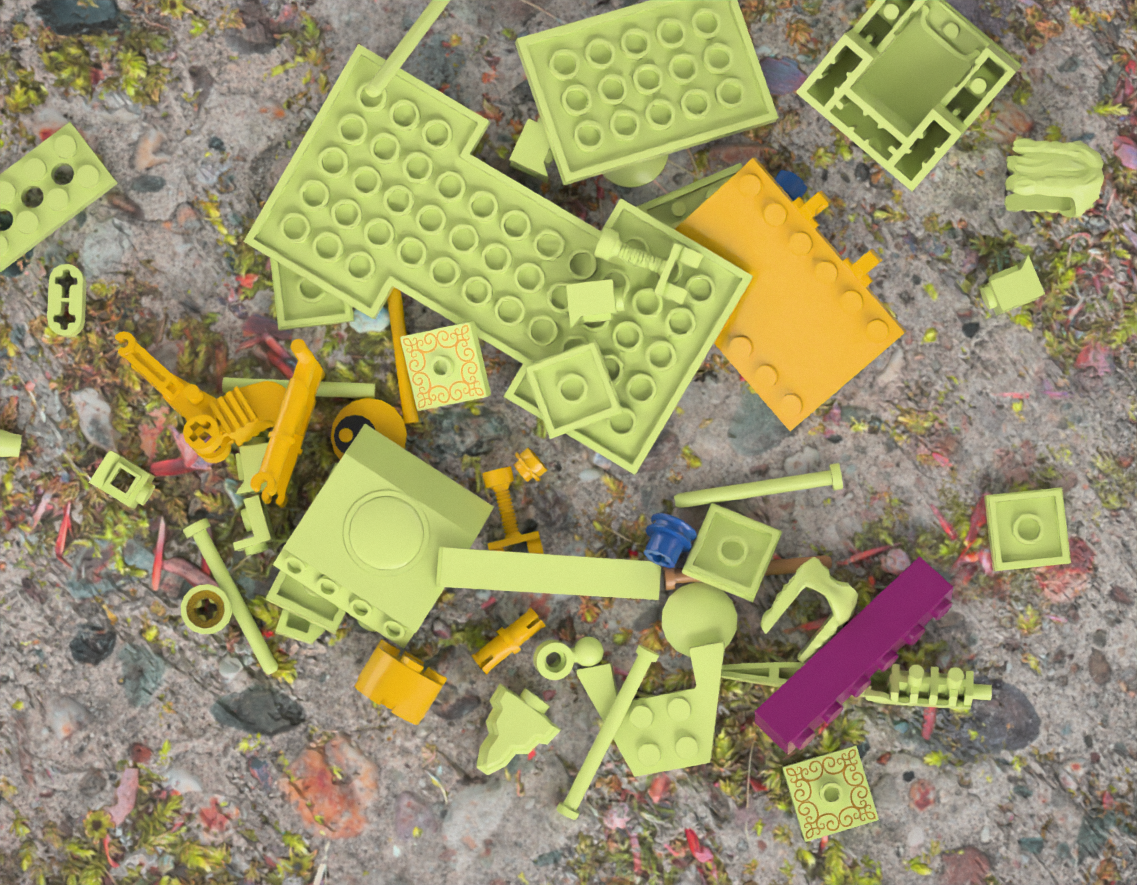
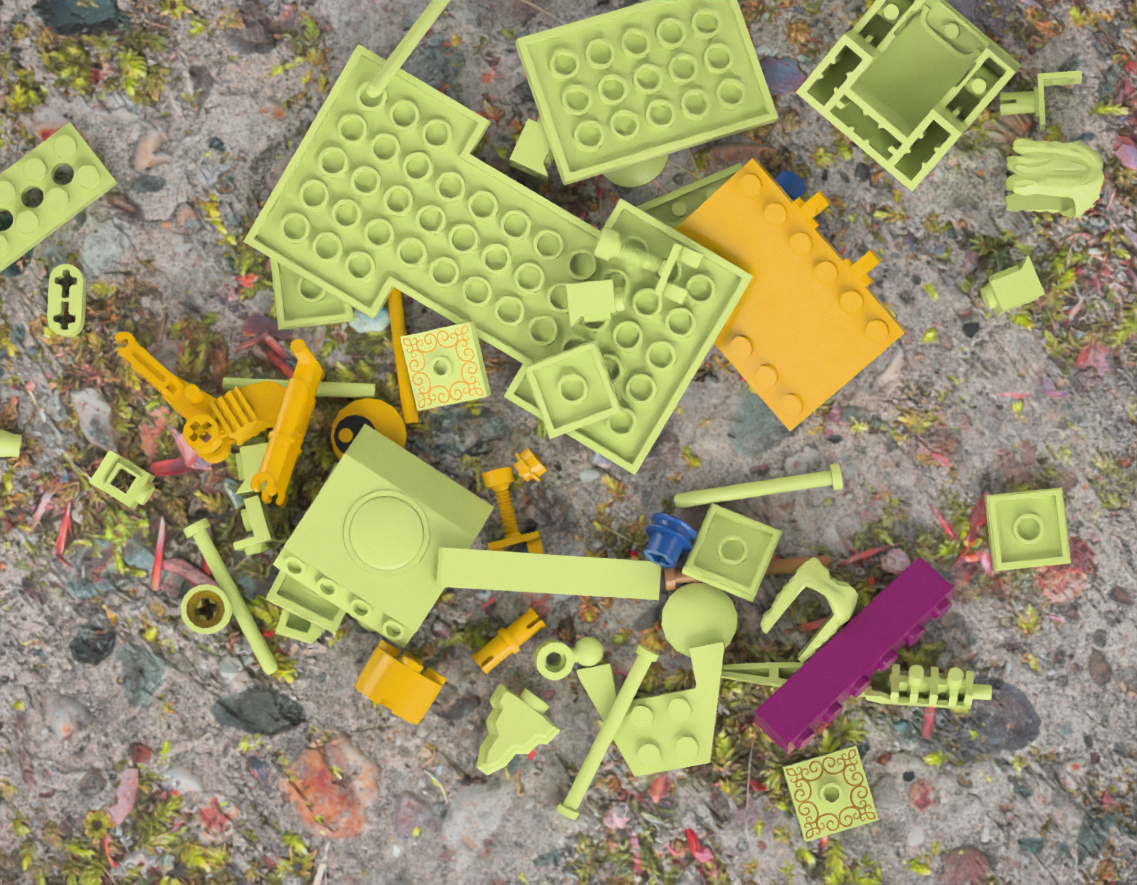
none -> yellowish green bracket [1000,71,1082,131]

